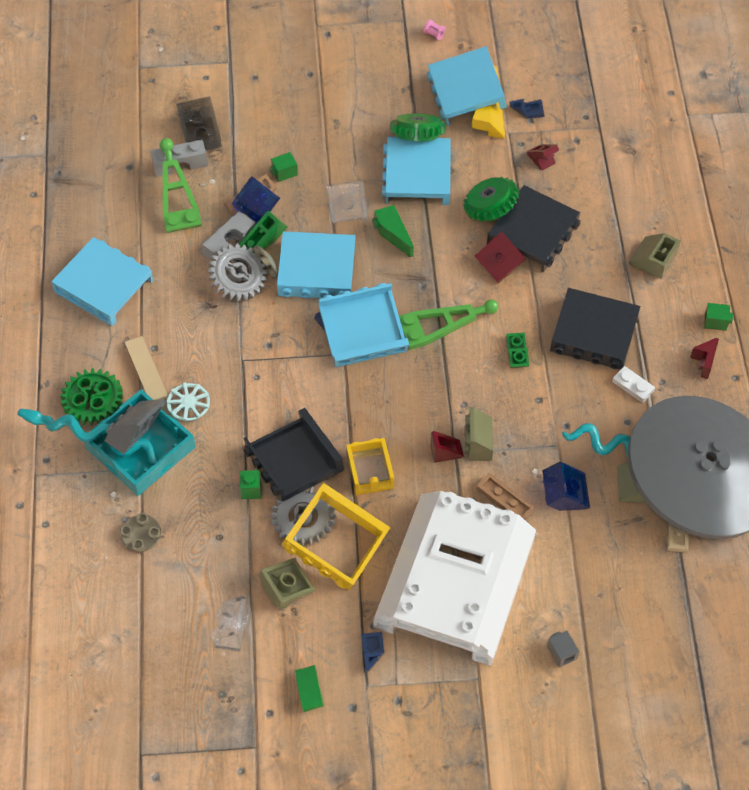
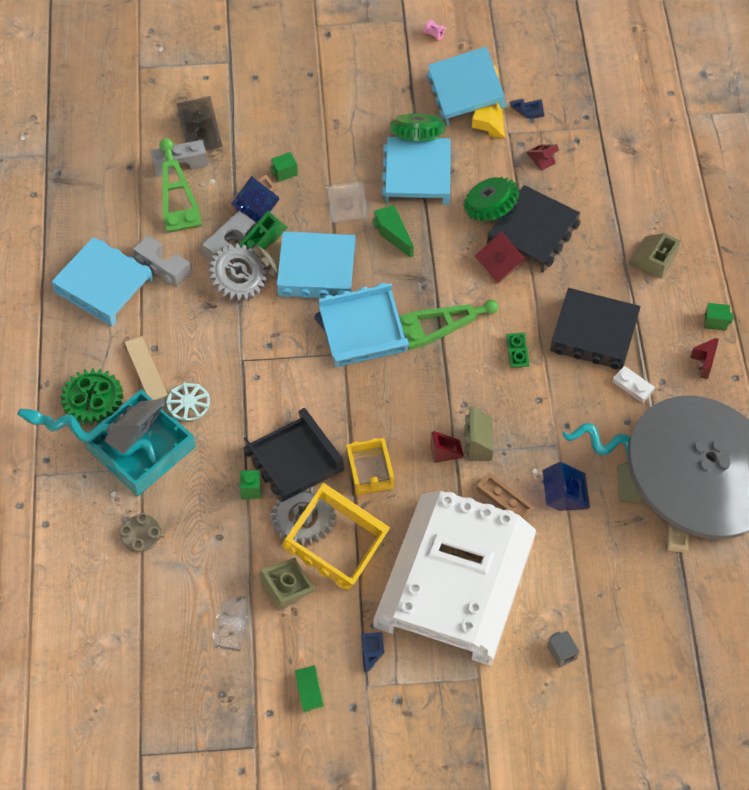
none -> light grey arch [133,235,191,287]

